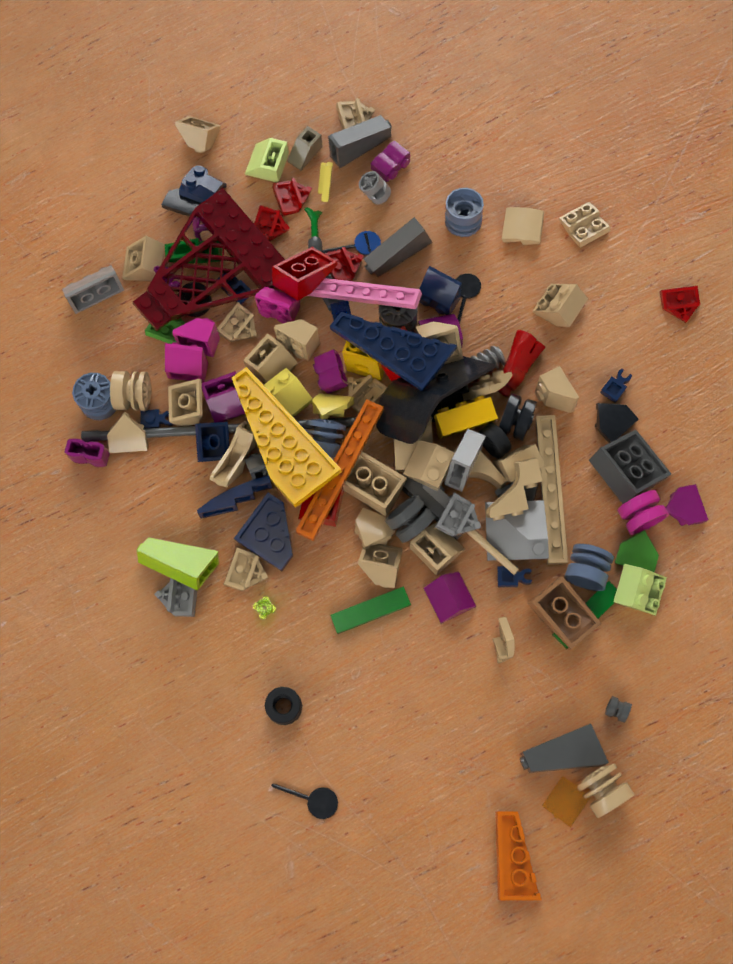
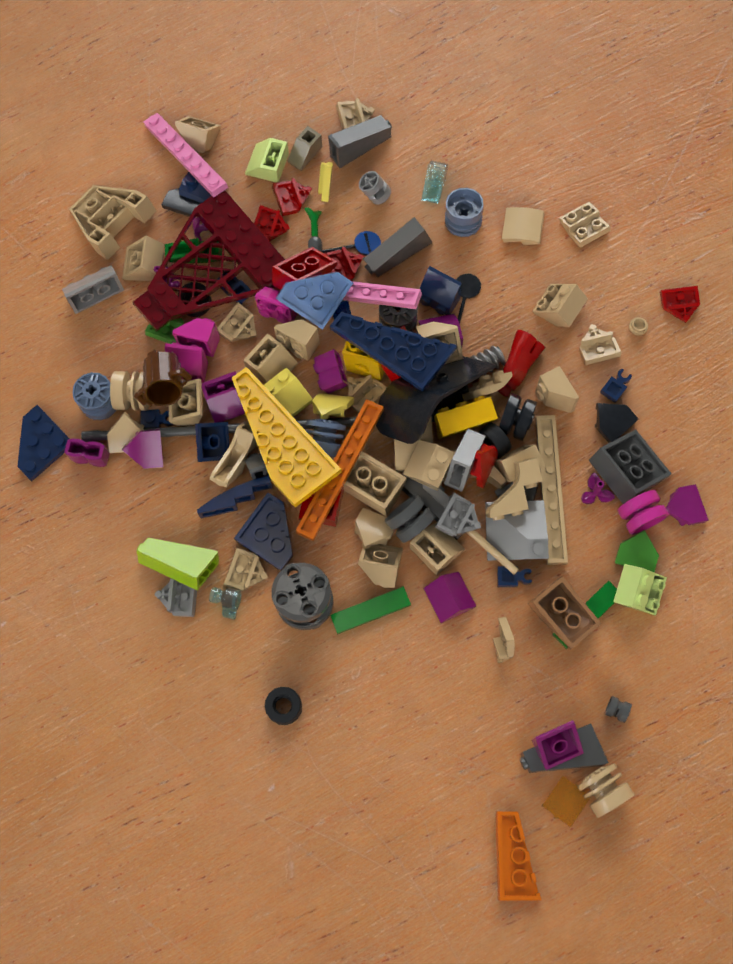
clear neon green plate [253,596,276,619] -> none
black piece [271,783,338,819] -> none
magenta brick [371,140,410,182] -> none
sand blue wheel [564,544,614,591] -> none
none -> dark blue plate [17,405,70,482]
none -> tan wedge [69,185,156,260]
none -> magenta slope [122,429,163,469]
none -> reddish brown container [134,350,192,407]
none -> bright pink plate [143,113,228,197]
none -> clear light blue piece [209,587,241,619]
none -> dark grey piece [271,563,334,630]
none -> medium blue plate [275,272,353,330]
none -> clear light blue slope [421,161,448,204]
none -> red slope [470,444,498,488]
none -> magenta slope [532,720,584,770]
none -> tan slope [579,324,621,365]
none -> magenta plant [581,473,615,504]
none -> tan plate [629,317,648,336]

